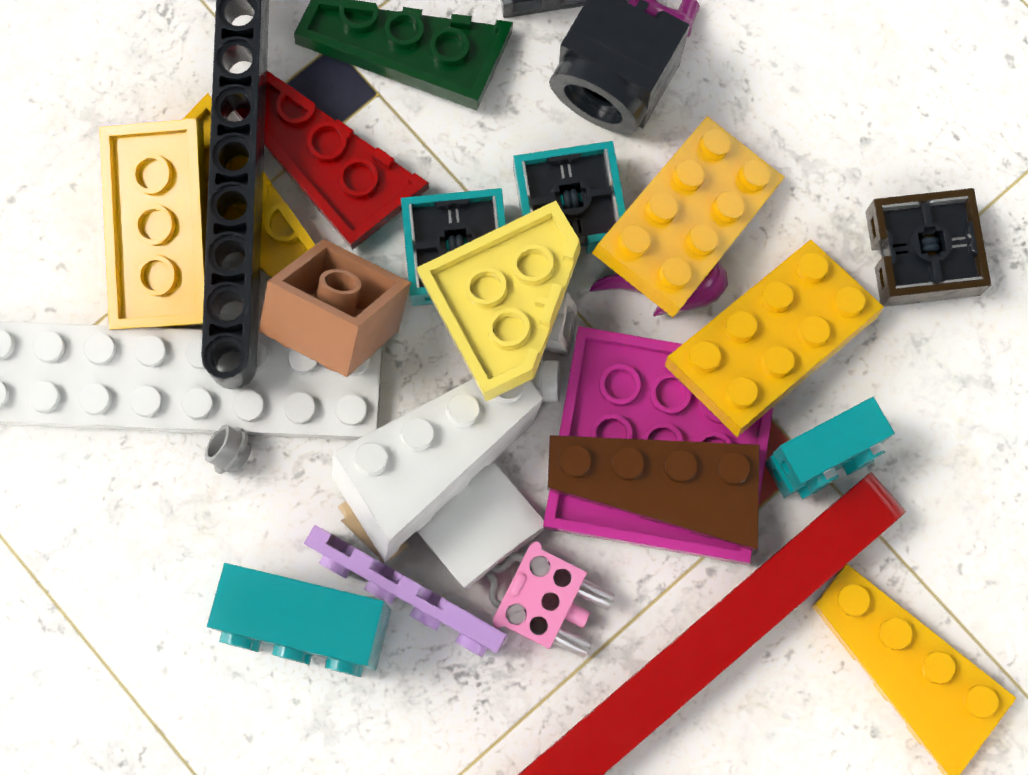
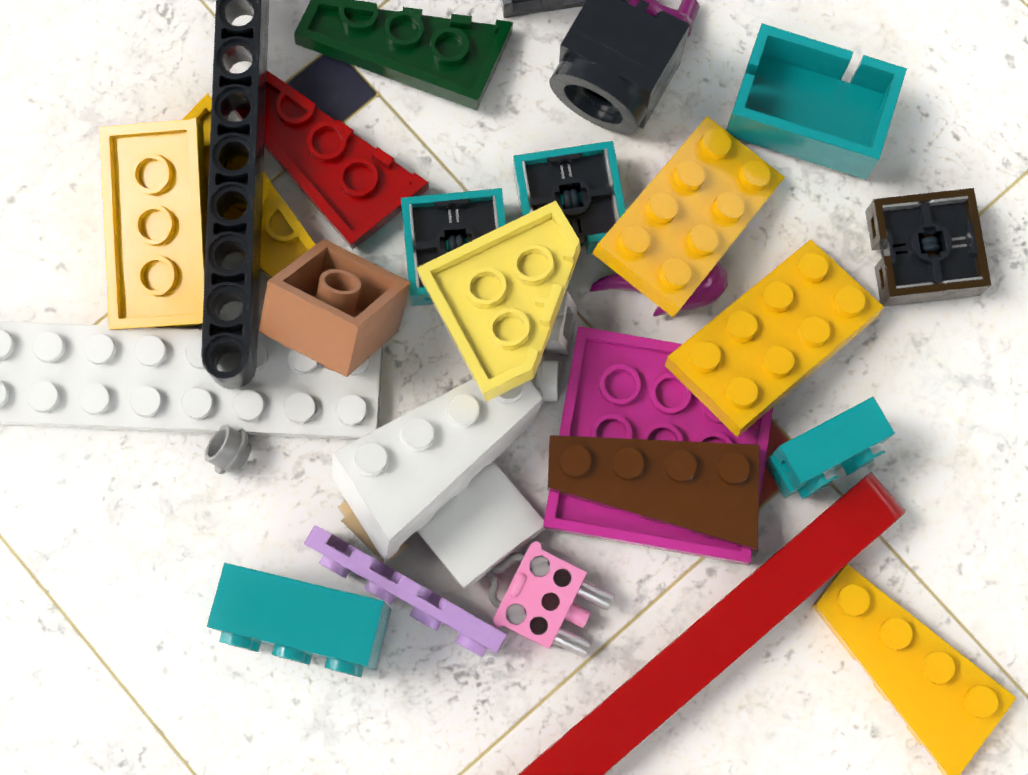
none -> teal piece [726,23,907,180]

